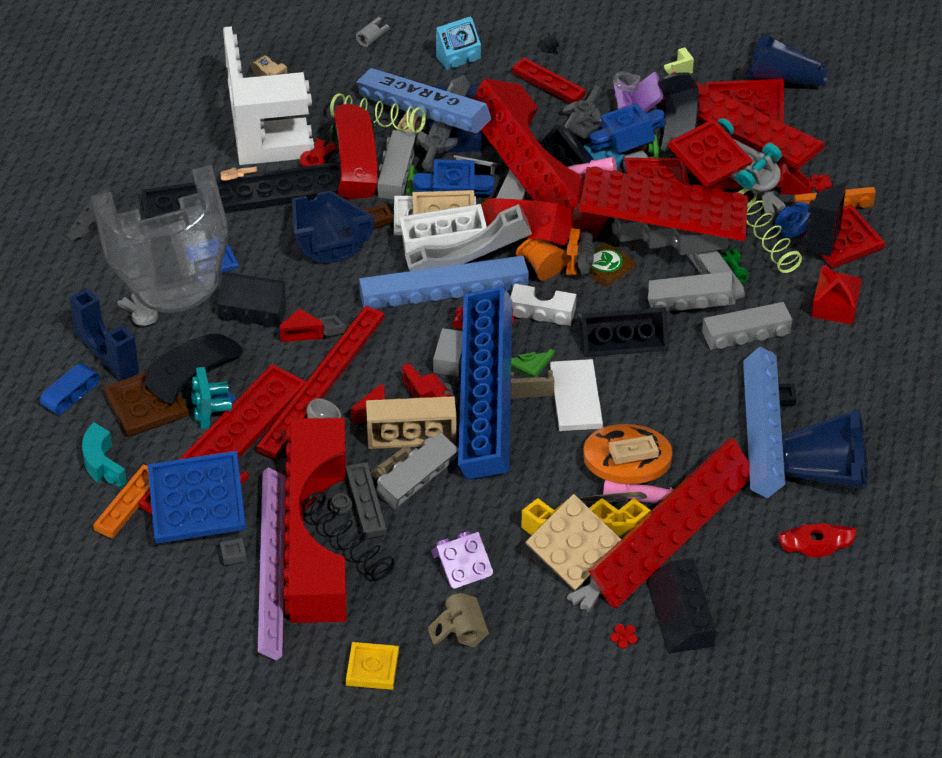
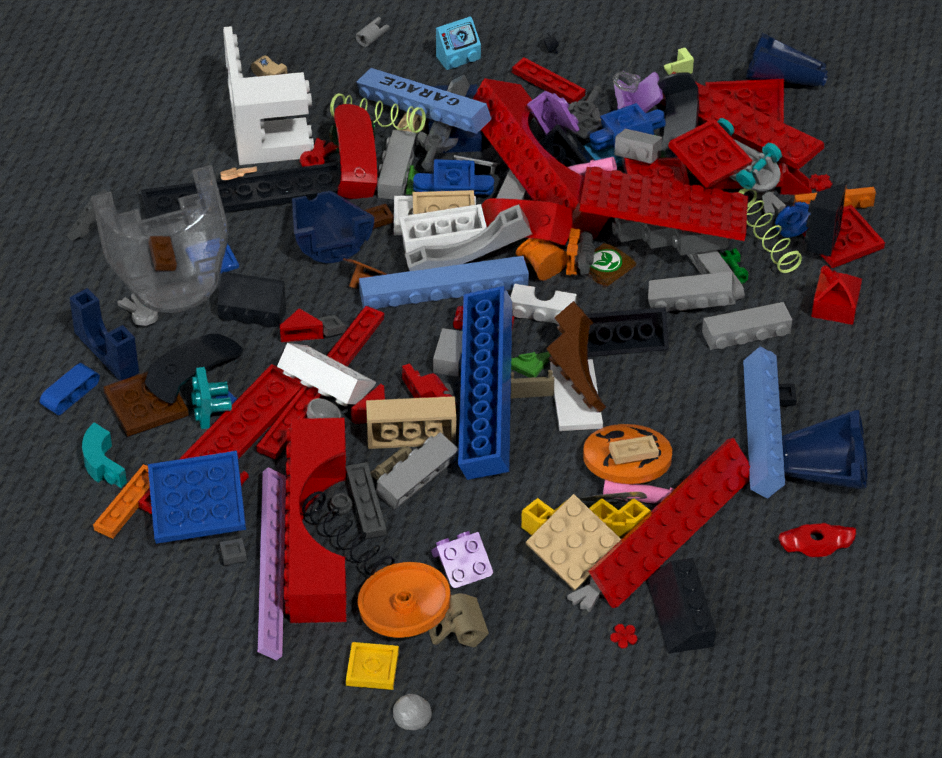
none -> reddish brown plate [149,236,177,271]
none -> white slope [277,343,376,406]
none -> dark orange shield [343,258,387,289]
none -> orange dish [358,562,451,638]
none -> light grey piece [393,694,432,730]
none -> medium lavender bracket [527,91,580,136]
none -> reddish brown arch [546,301,606,412]
none -> light grey brick [614,129,662,164]

